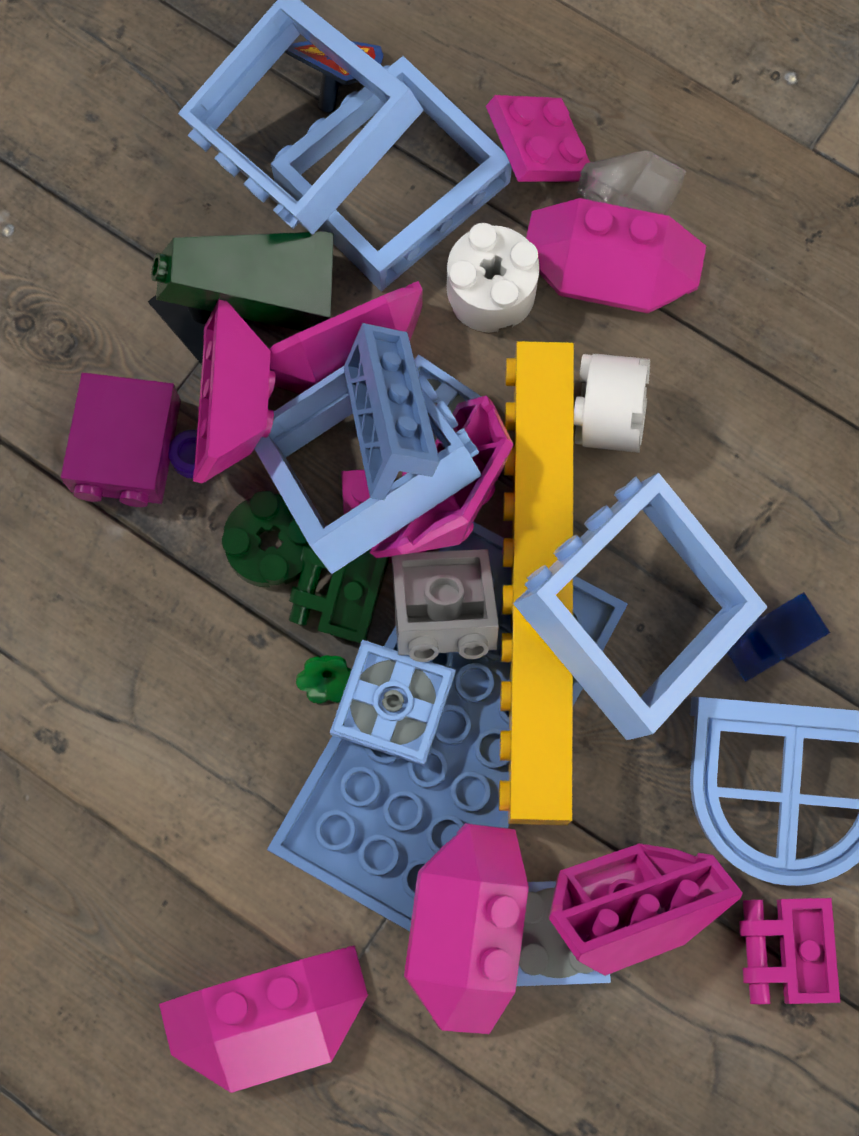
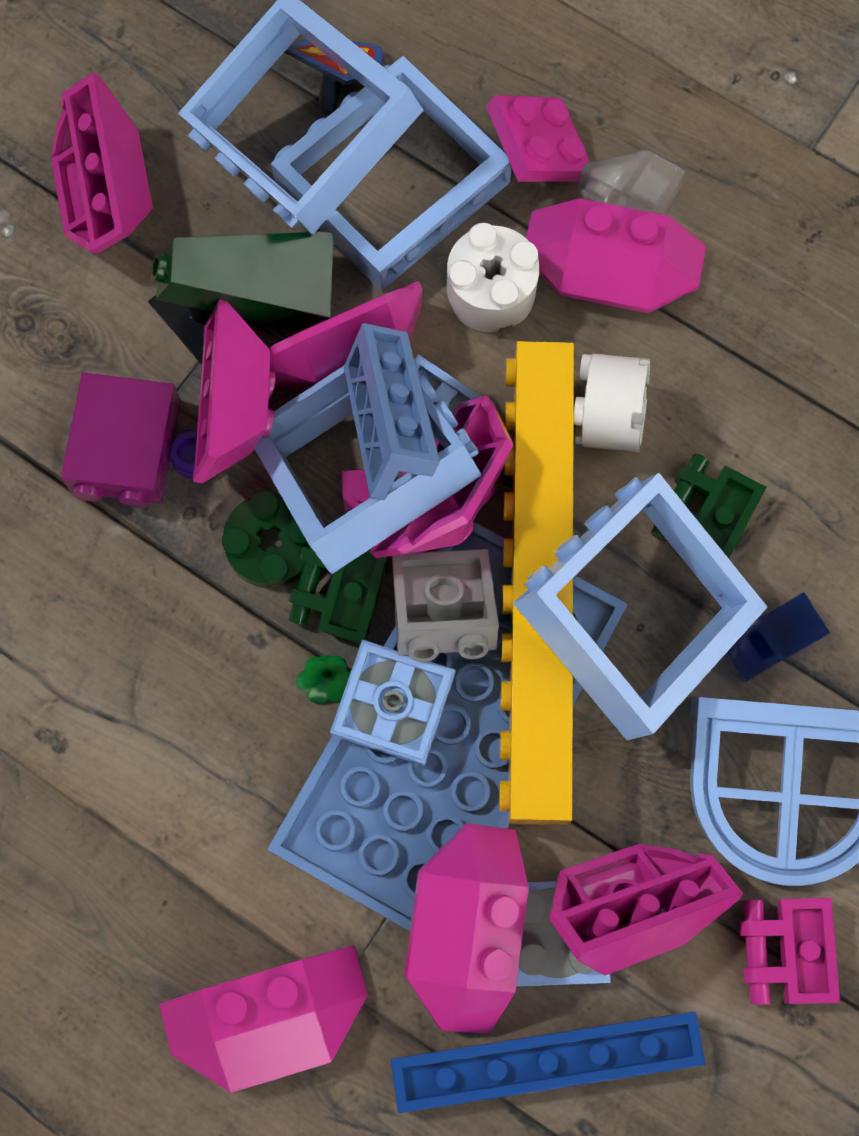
none -> dark pink wedge [51,73,153,255]
none -> blue plate [391,1011,706,1113]
none -> dark green plate [651,454,767,559]

